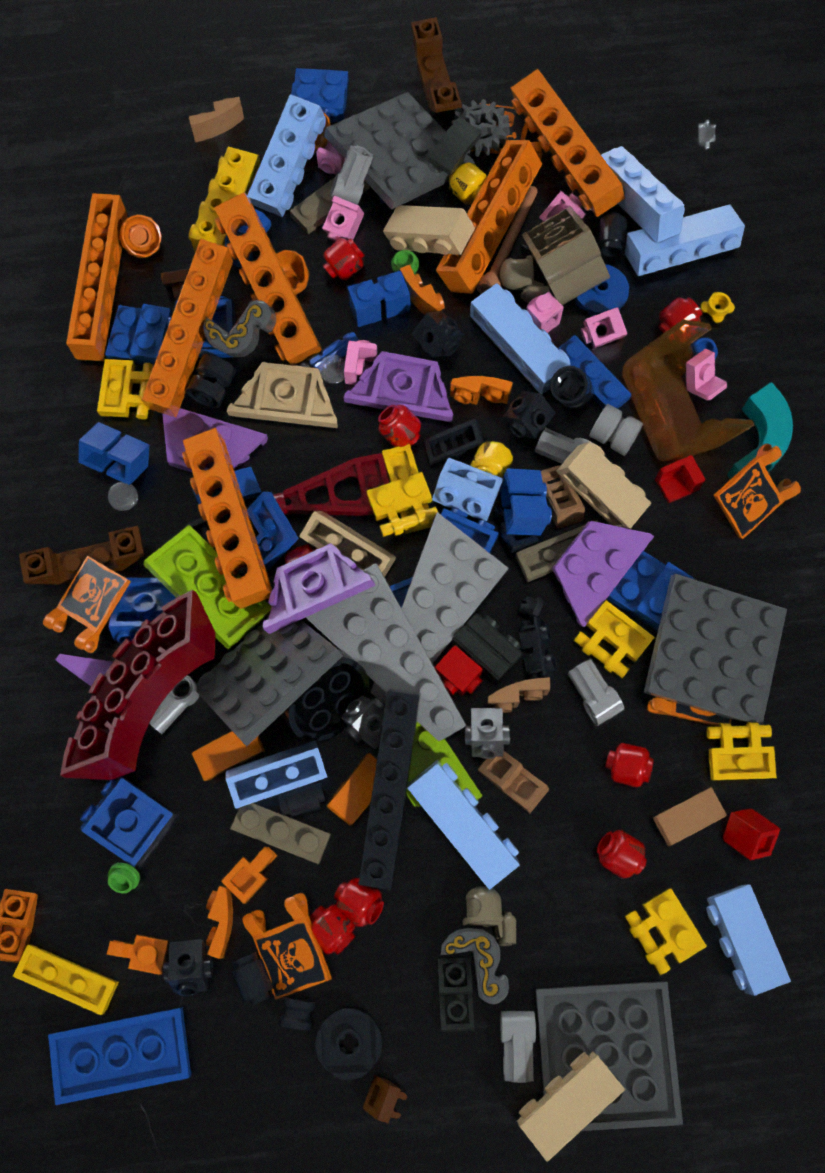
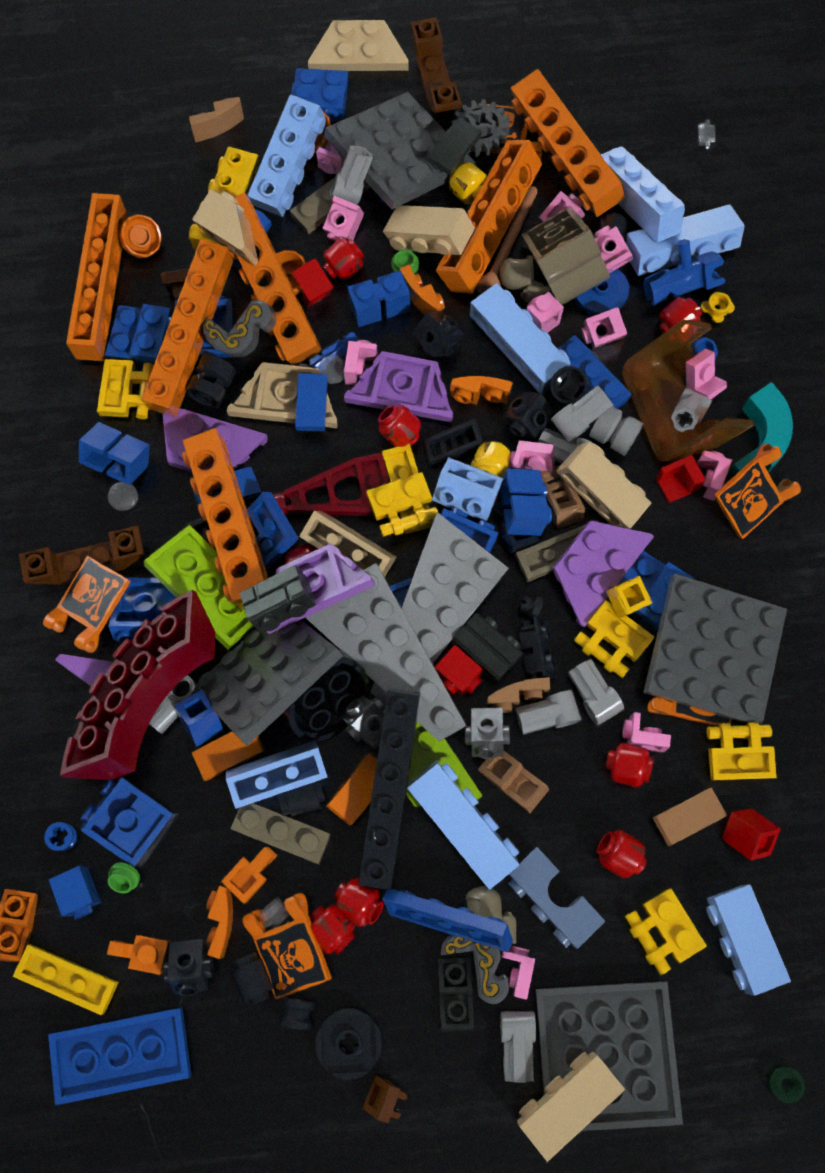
none -> blue bush [44,822,77,852]
none -> blue brick [49,866,101,920]
none -> blue brick [174,690,224,747]
none -> tan slope [192,189,258,266]
none -> pearl dark grey brick [240,565,316,633]
none -> clear plate [259,897,289,928]
none -> red panel [292,258,333,308]
none -> blue tile [295,373,328,431]
none -> tan wing [308,20,408,71]
none -> blue plate [383,889,513,952]
none -> bright pink bracket [500,945,535,1000]
none -> sand blue arch [507,847,605,949]
none -> bright pink bracket [510,440,555,472]
none -> light grey piece [515,690,581,735]
none -> light grey piece [551,385,614,443]
none -> bright pink brick [594,226,633,274]
none -> yellow slope [606,575,652,618]
none -> bright pink bracket [623,712,671,752]
none -> blue piece [643,239,725,306]
none -> light grey piece [671,387,712,432]
none -> bright pink bracket [697,450,732,501]
none -> clear green plate [770,1067,805,1103]

